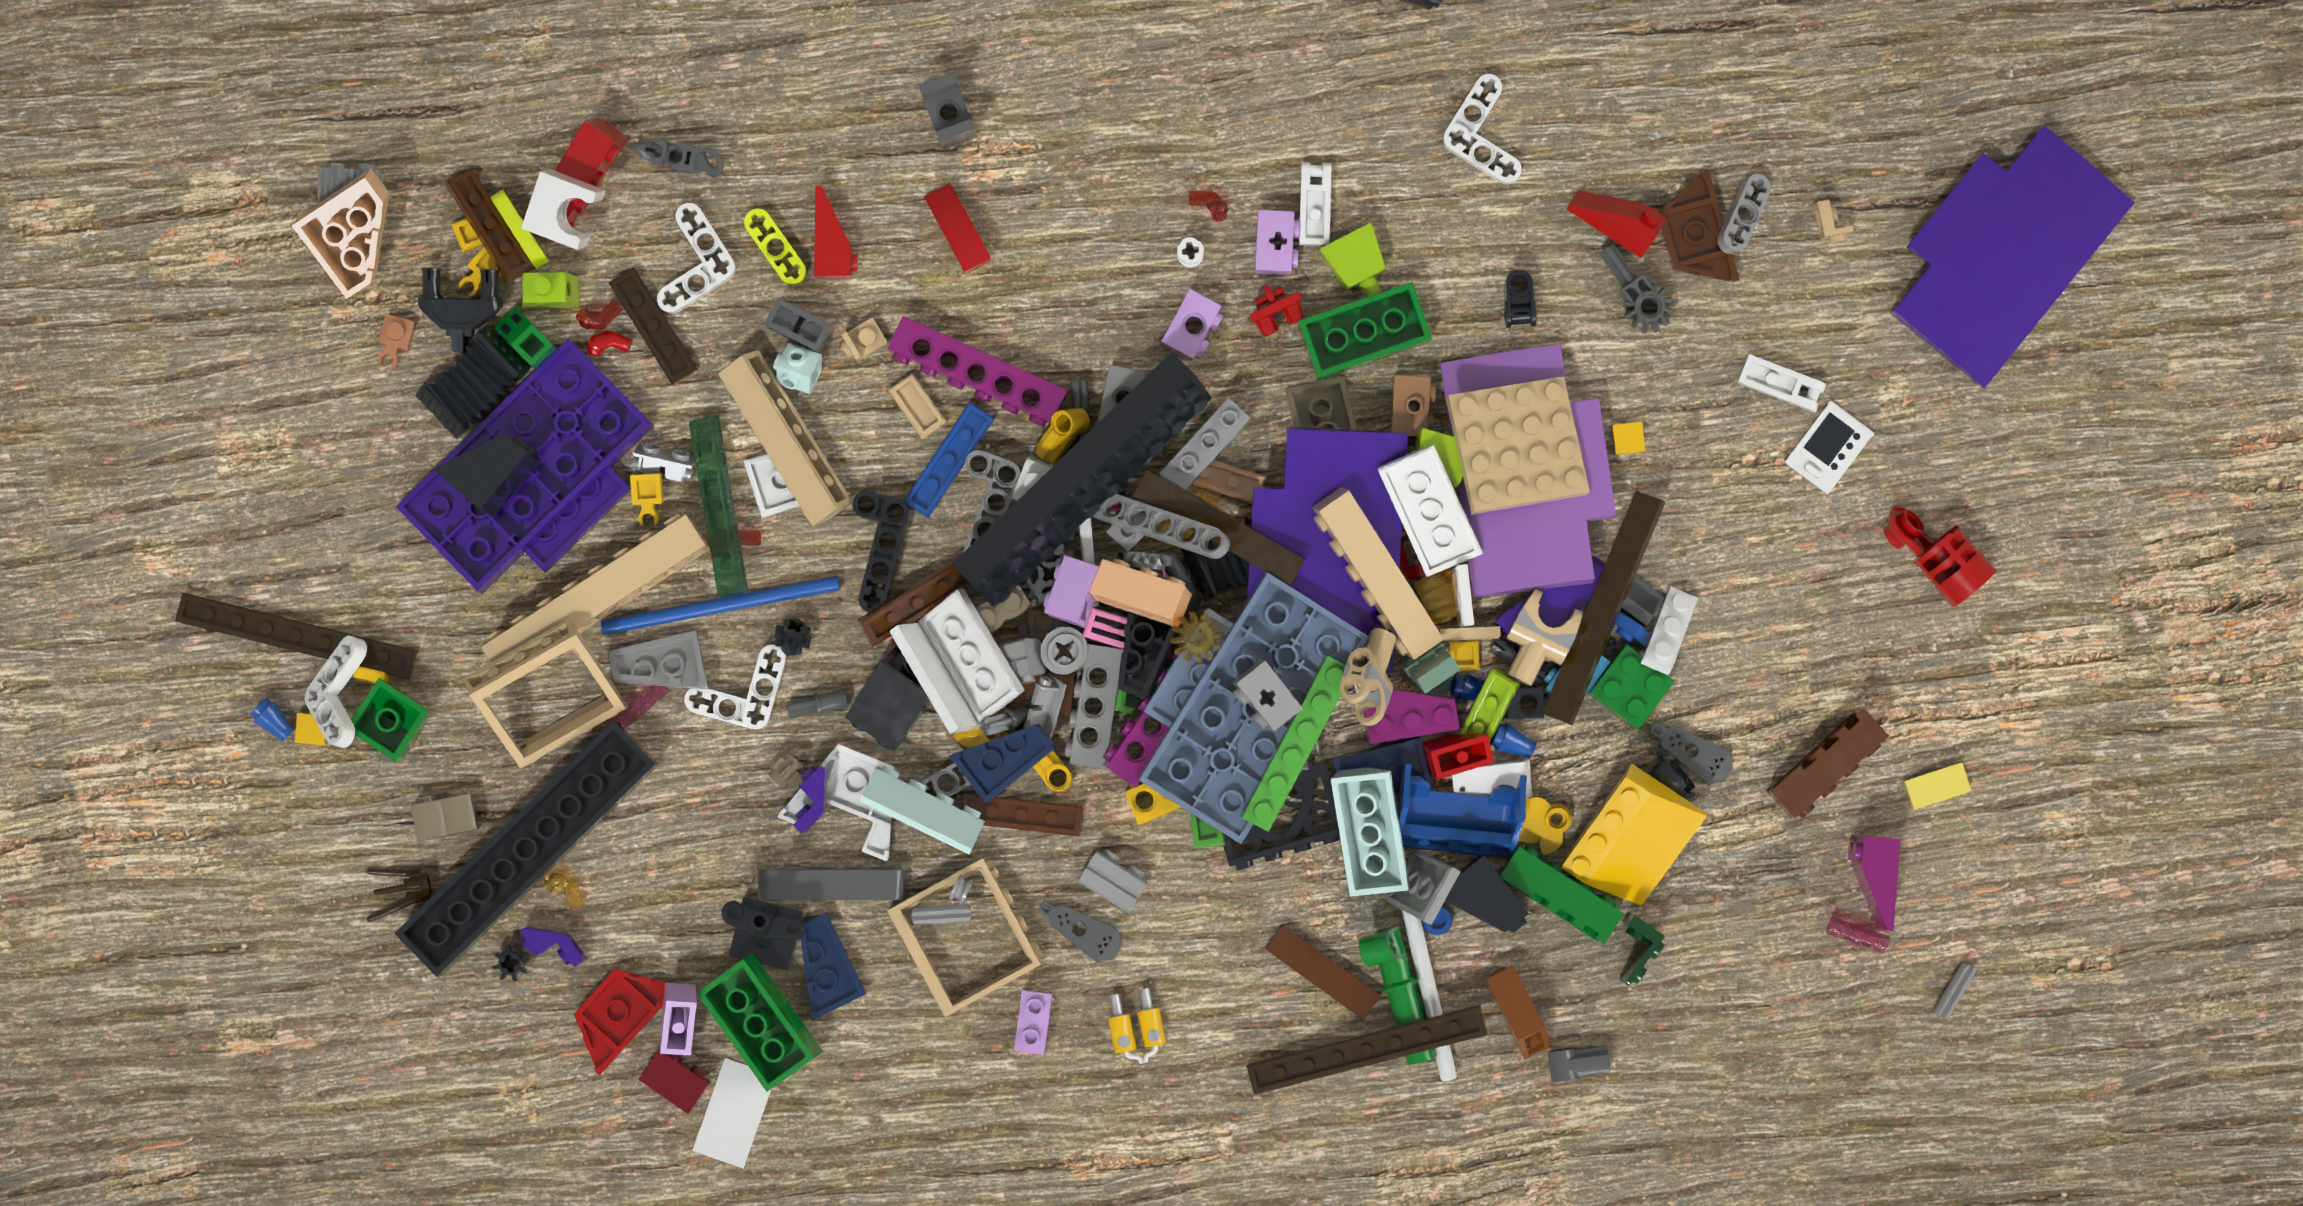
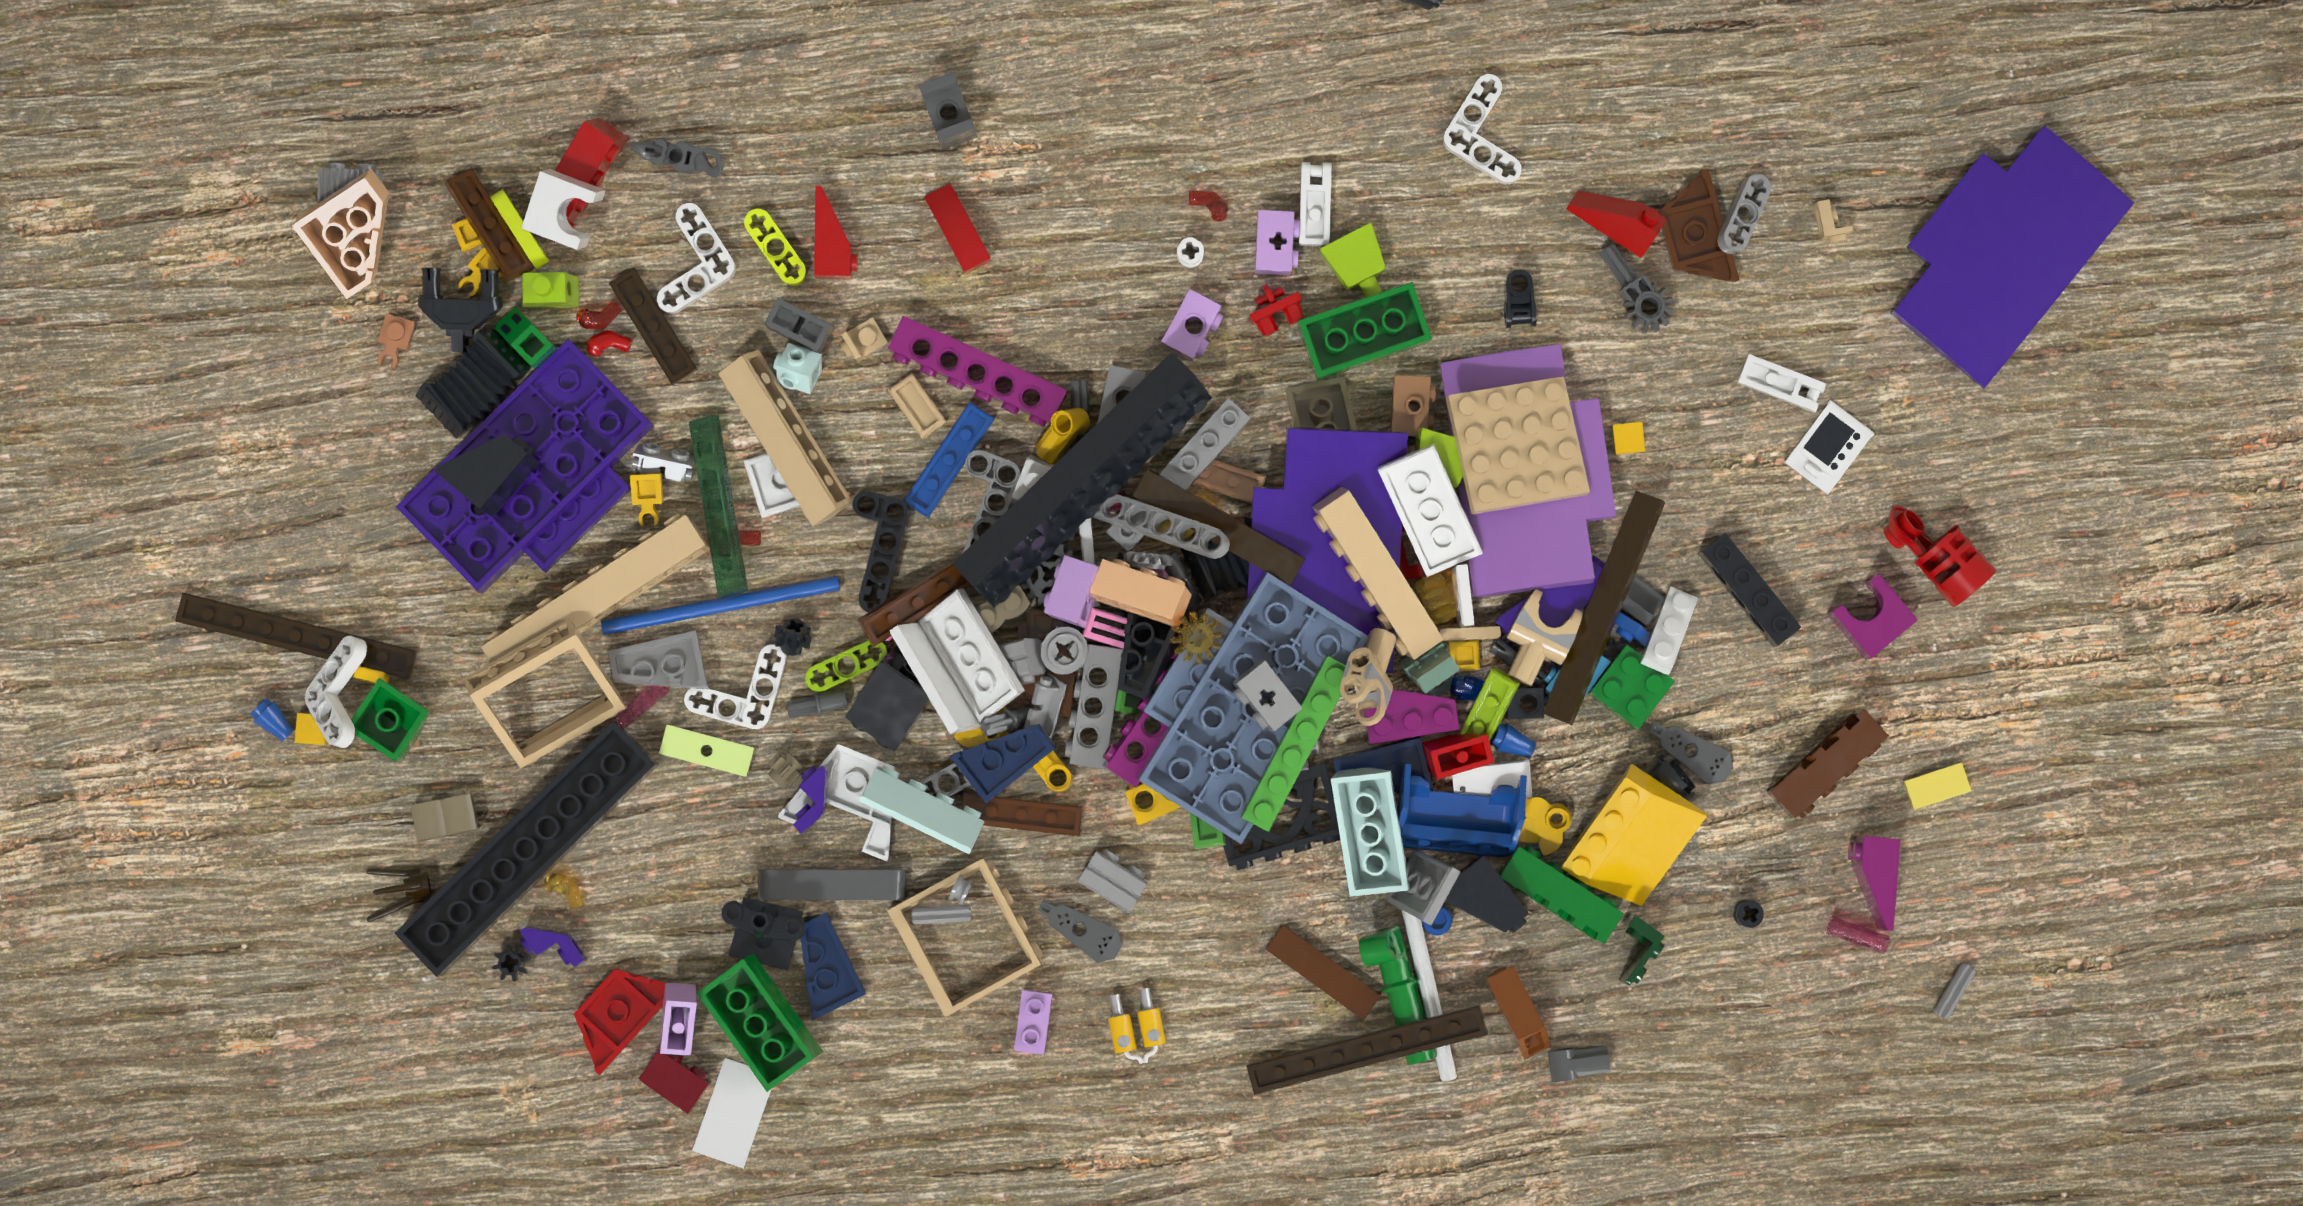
none -> yellowish green tile [659,725,755,777]
none -> lime beam [805,641,888,692]
none -> black brick [1698,533,1801,647]
none -> black bush [1733,900,1764,928]
none -> magenta piece [1827,574,1918,660]

